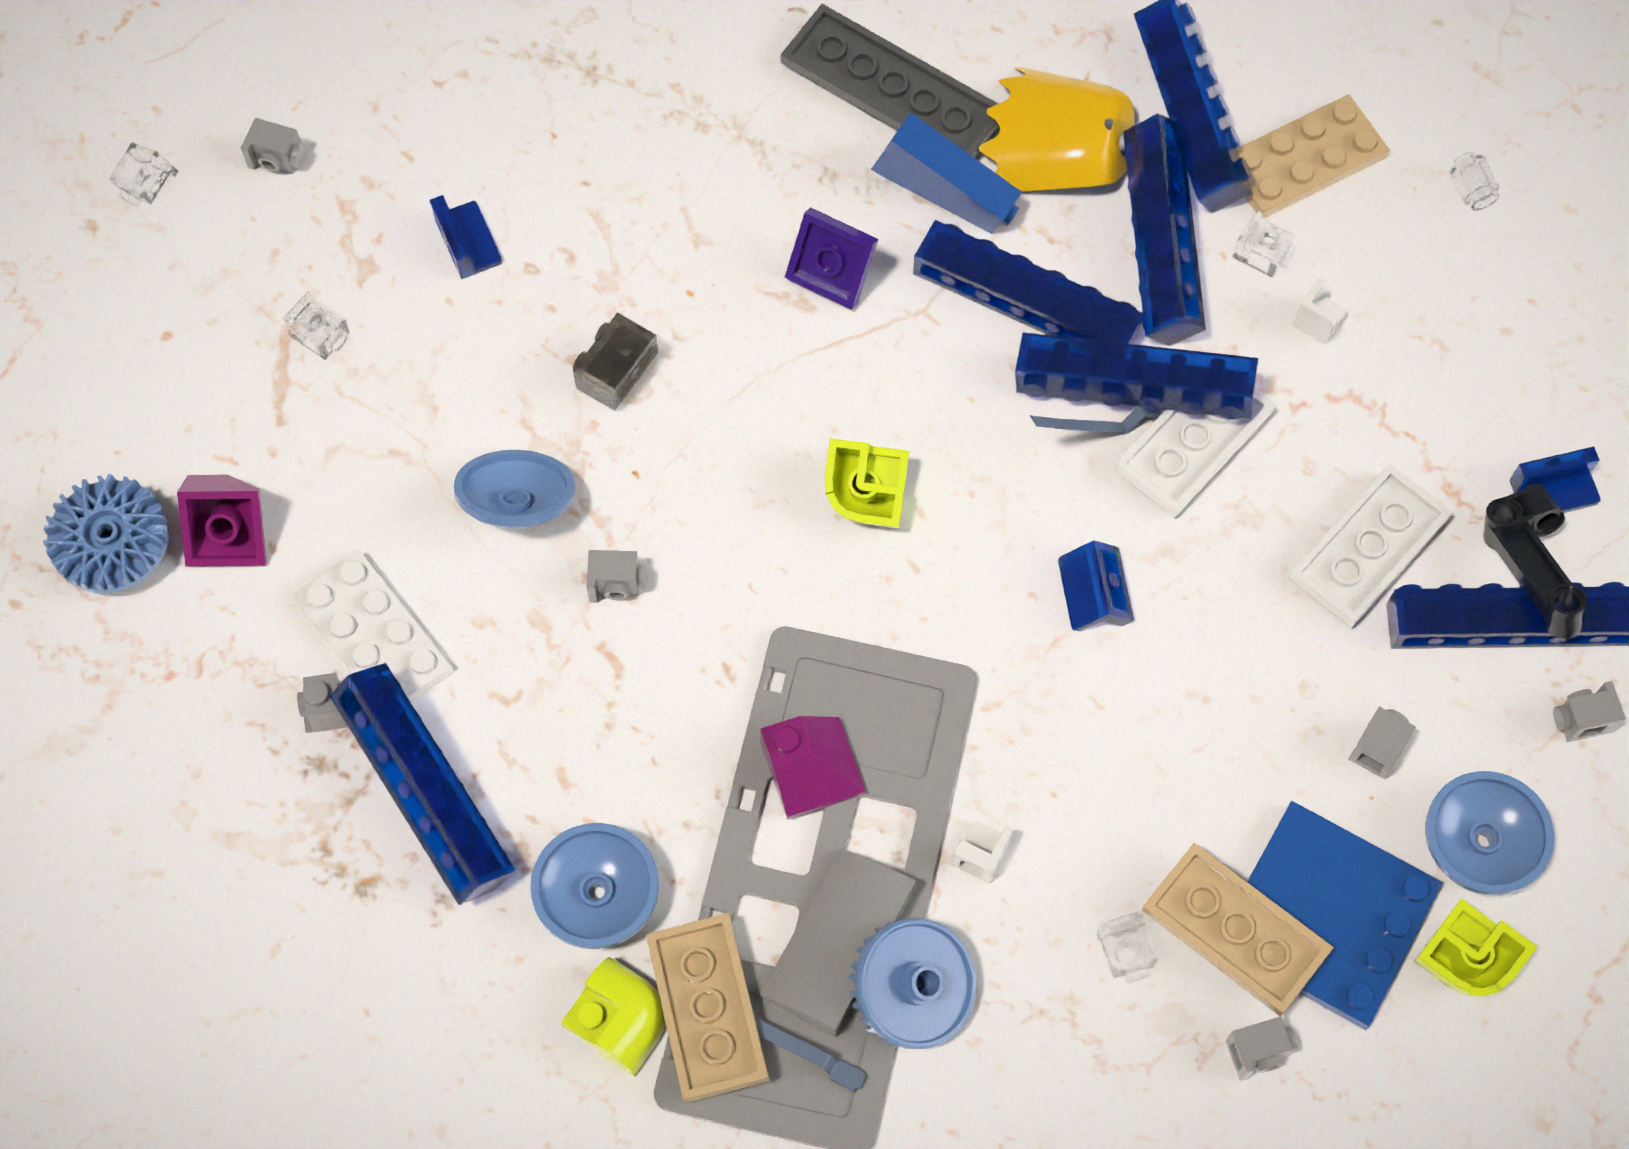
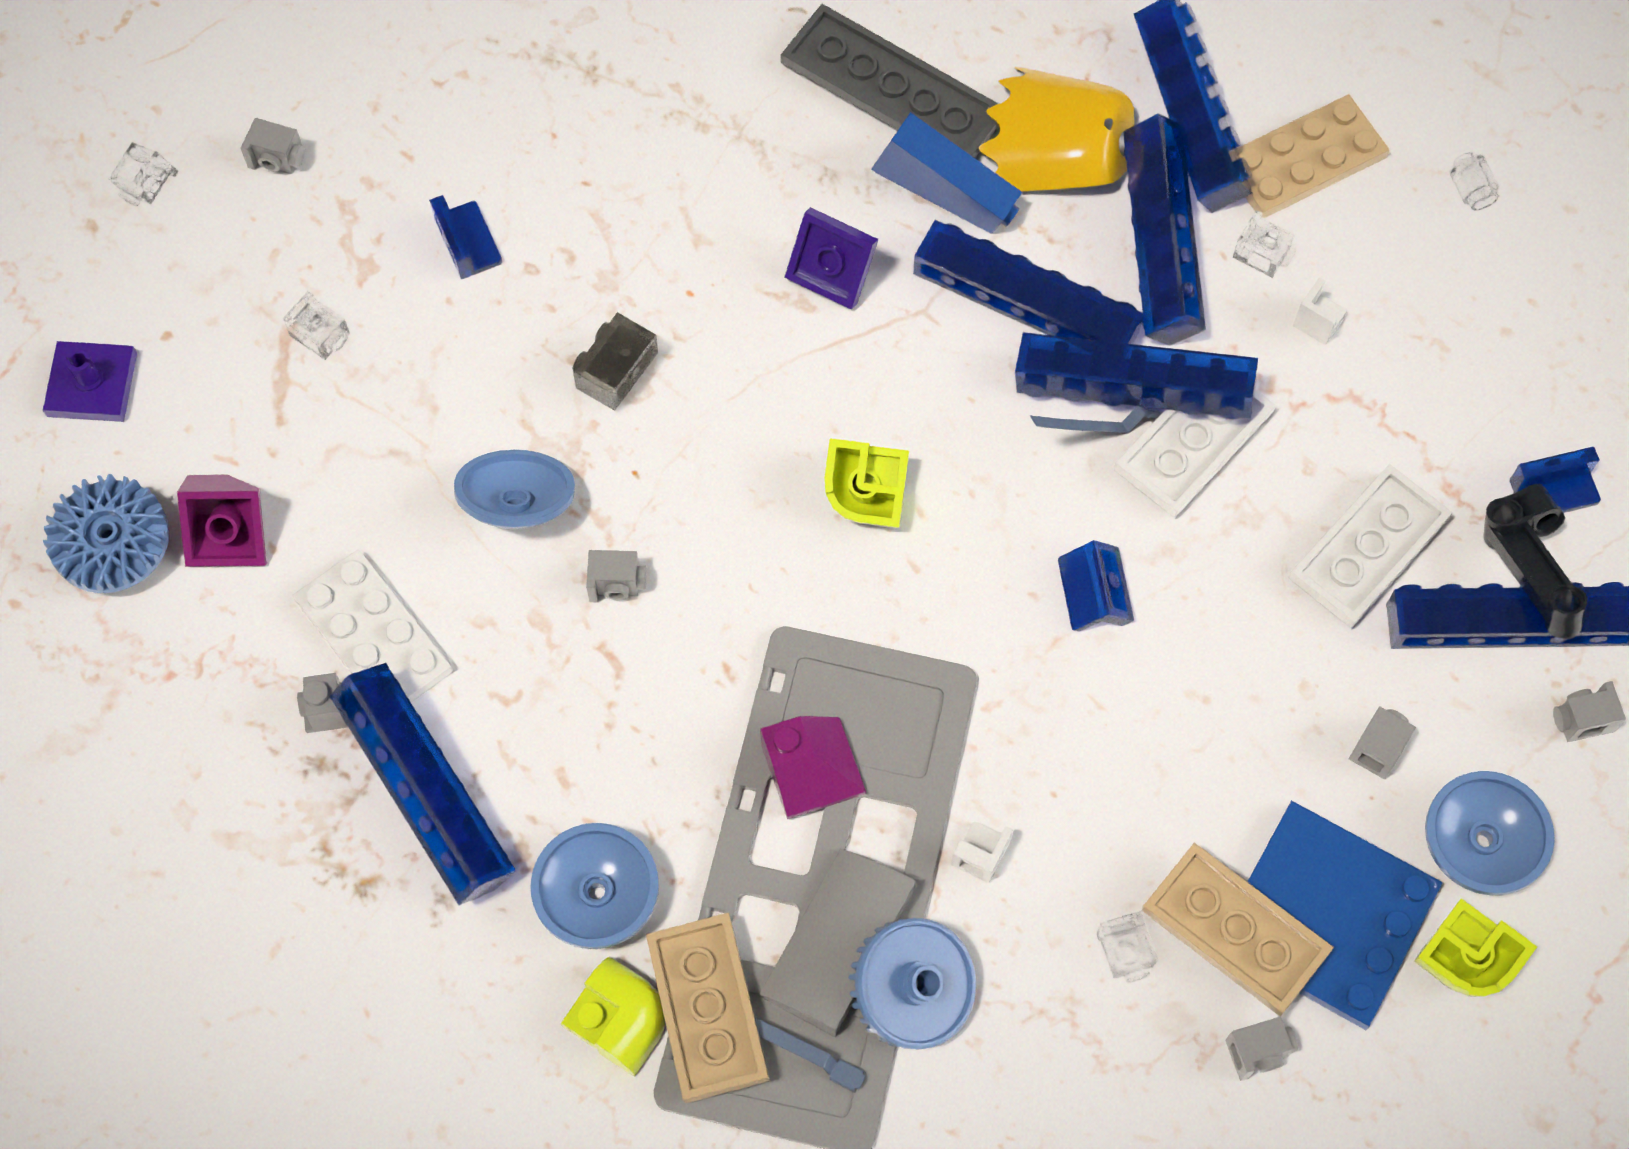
none -> dark purple tile [43,341,137,422]

